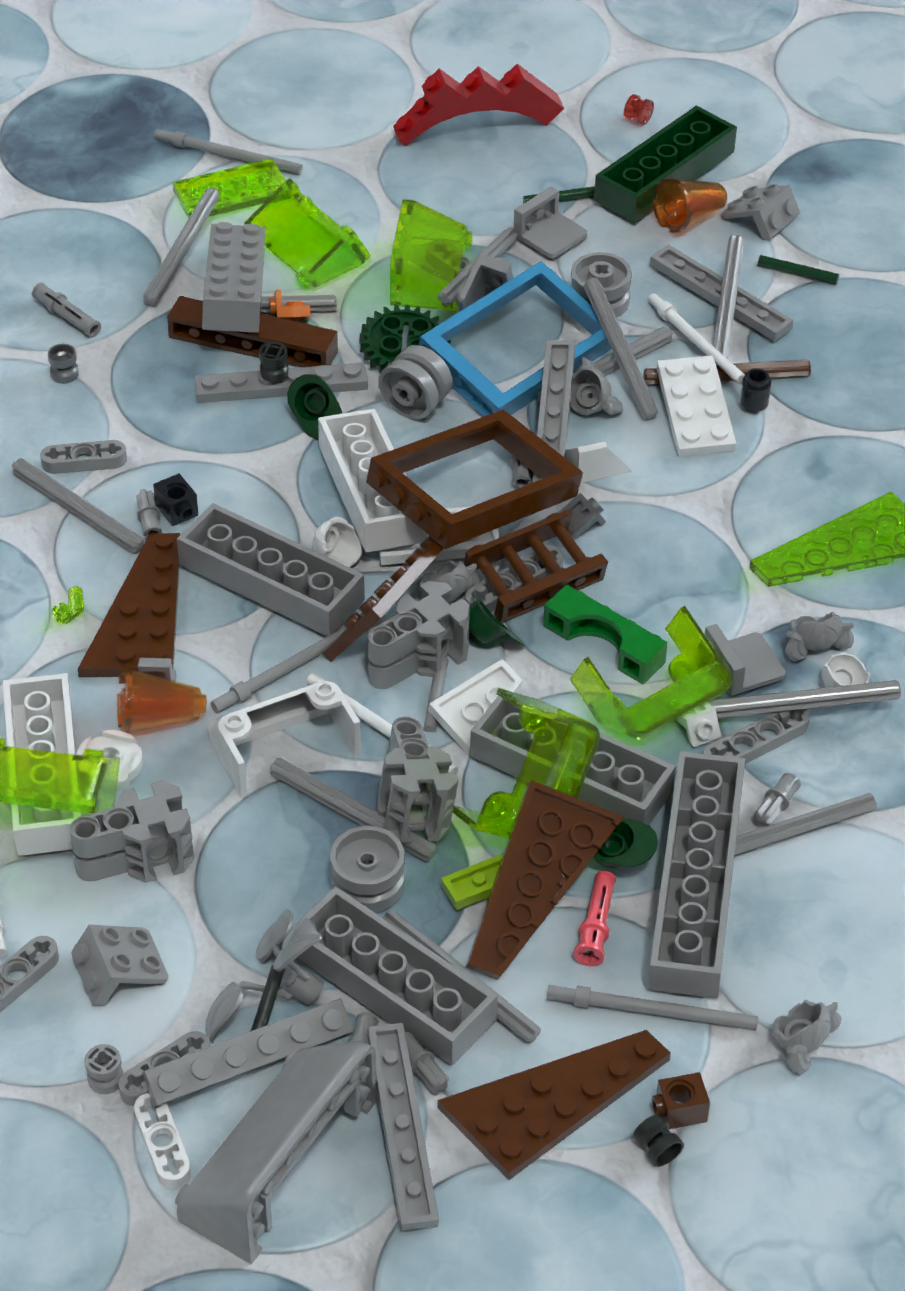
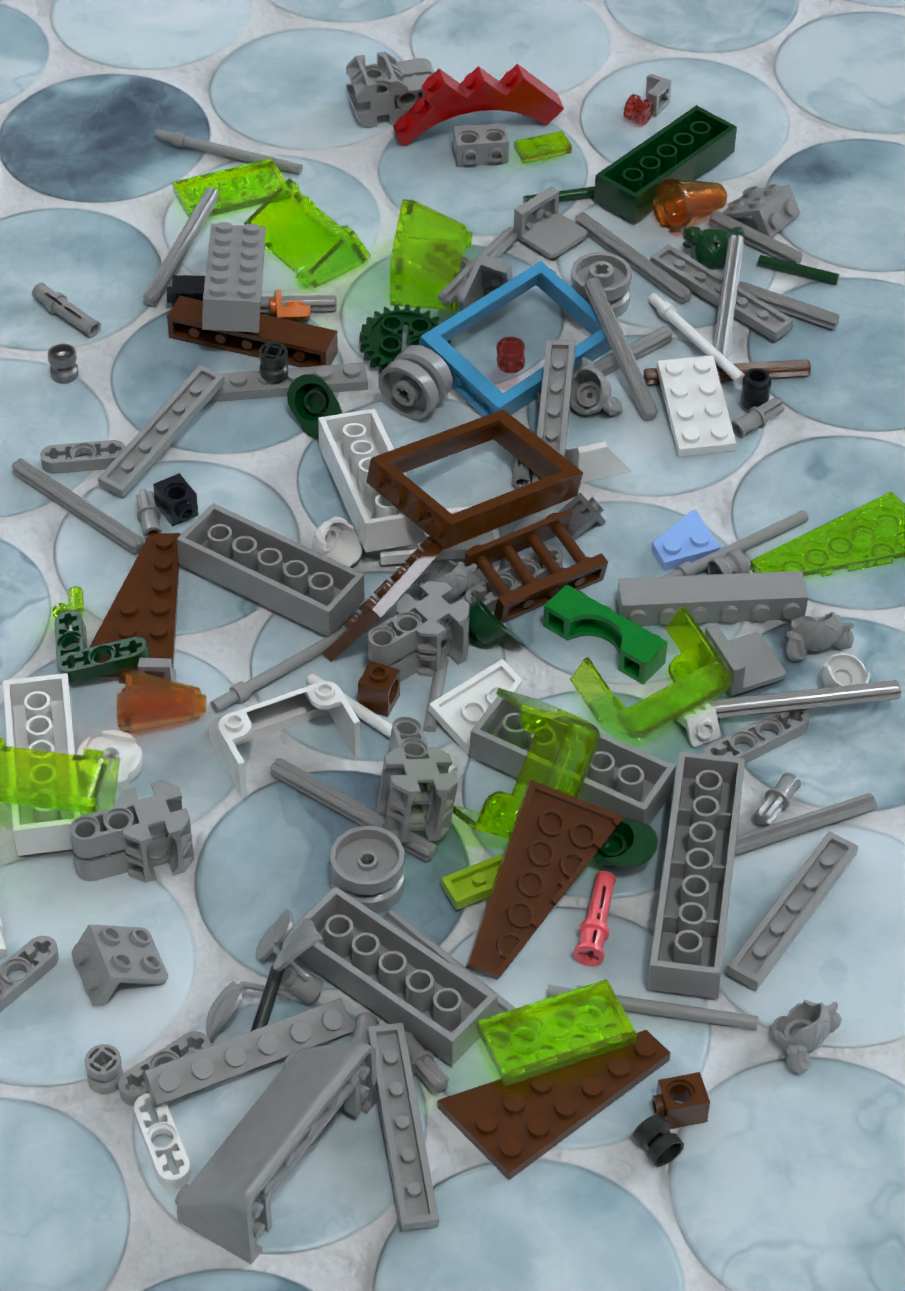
none -> dark green beam [54,610,151,683]
none -> light grey plate [98,364,224,498]
none -> black brick [167,275,205,307]
none -> light grey connector [346,52,435,128]
none -> reddish brown brick [358,661,400,717]
none -> light grey brick [453,123,509,167]
none -> clear neon green plate [476,979,637,1086]
none -> clear red wheel [496,337,525,373]
none -> clear neon green plate [514,131,572,163]
none -> light grey axle [575,212,692,304]
none -> light grey brick [617,571,808,626]
none -> light grey bracket [645,74,672,117]
none -> light blue wing [652,509,720,571]
none -> light grey bar [662,510,808,577]
none -> dark green hair [682,226,745,269]
none -> light grey wheel [707,549,750,575]
none -> light grey axle [709,211,802,264]
none -> light grey plate [726,831,858,991]
none -> light grey axle [732,398,784,438]
none -> light grey axle [738,281,839,330]

